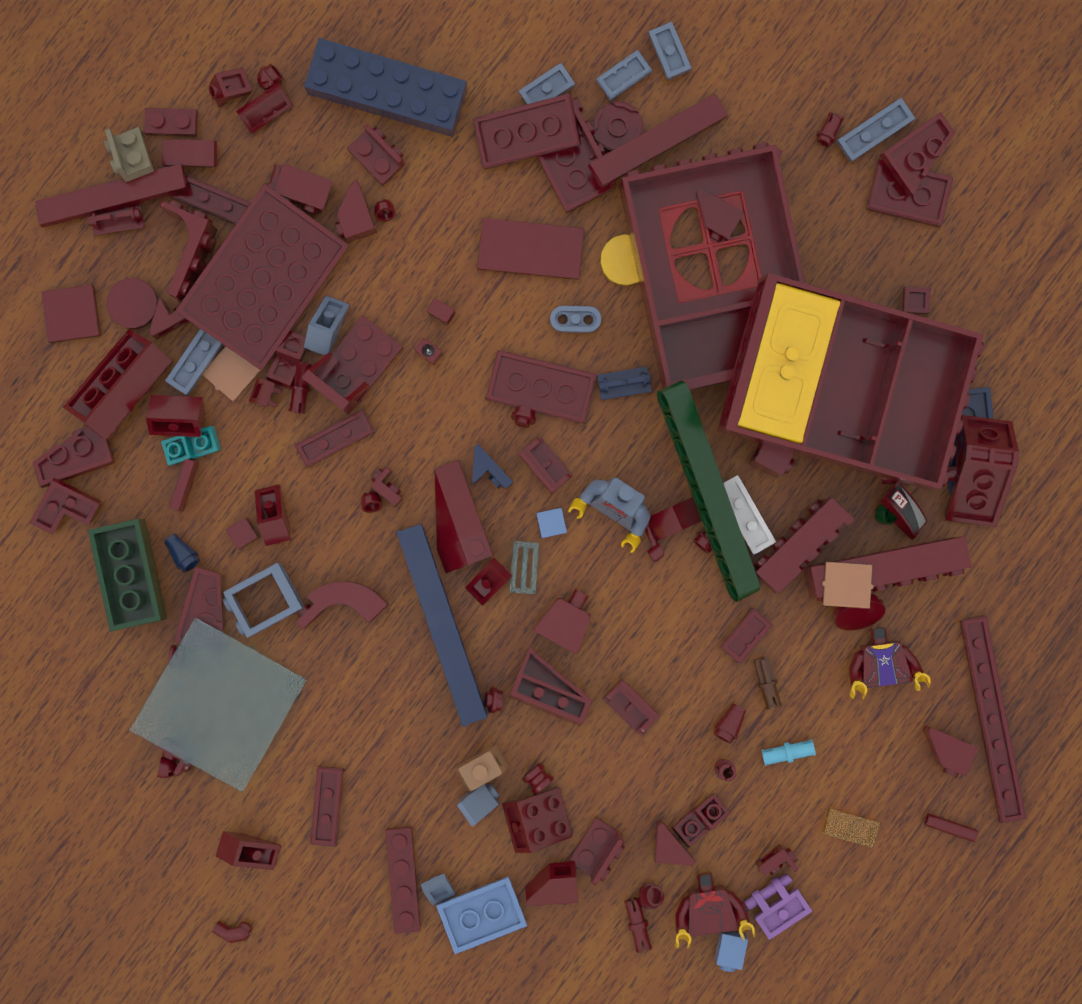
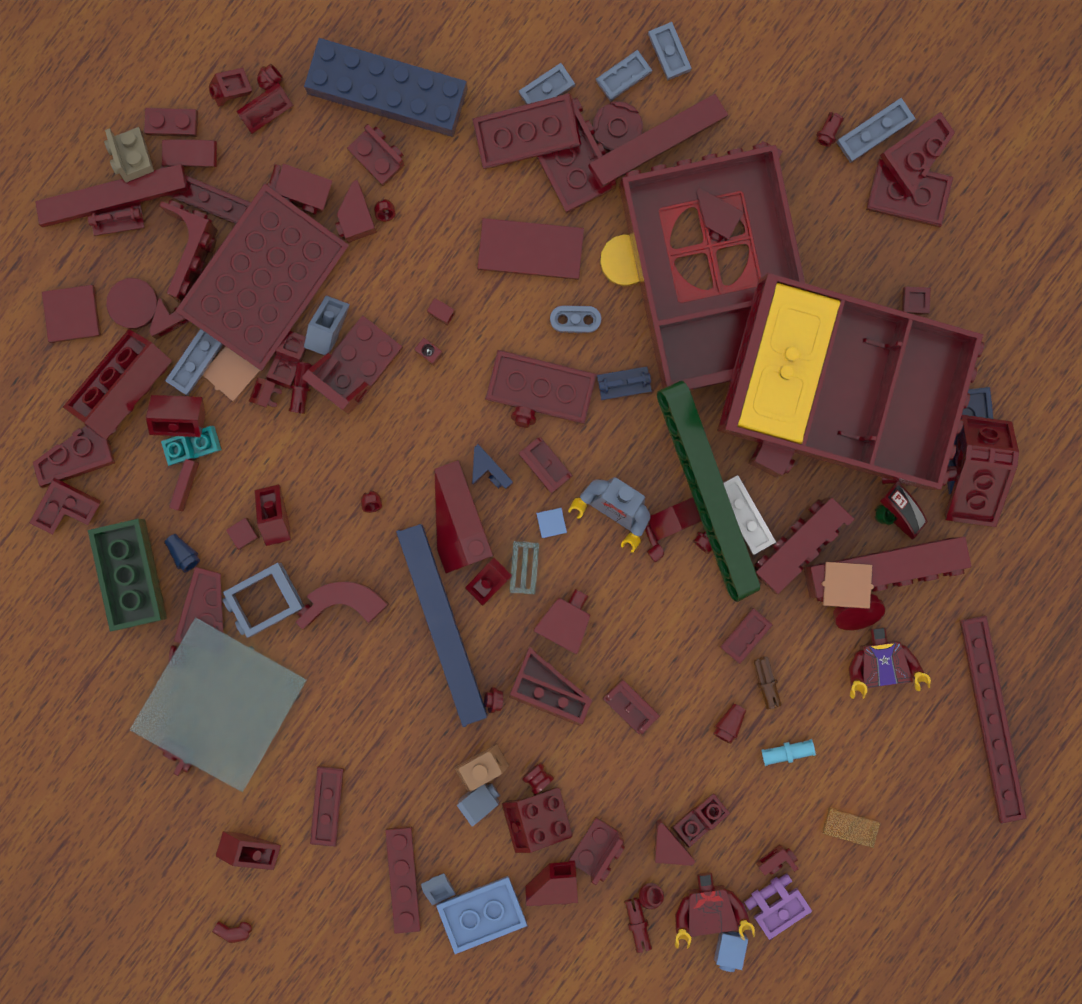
dark red hinge [157,757,177,778] -> none
dark red tile [295,409,375,468] -> none
dark red bracket [371,467,403,507] -> none
dark red pin [714,759,736,782] -> none
dark red slope [923,725,978,778] -> none
dark red piece [924,813,978,842] -> none

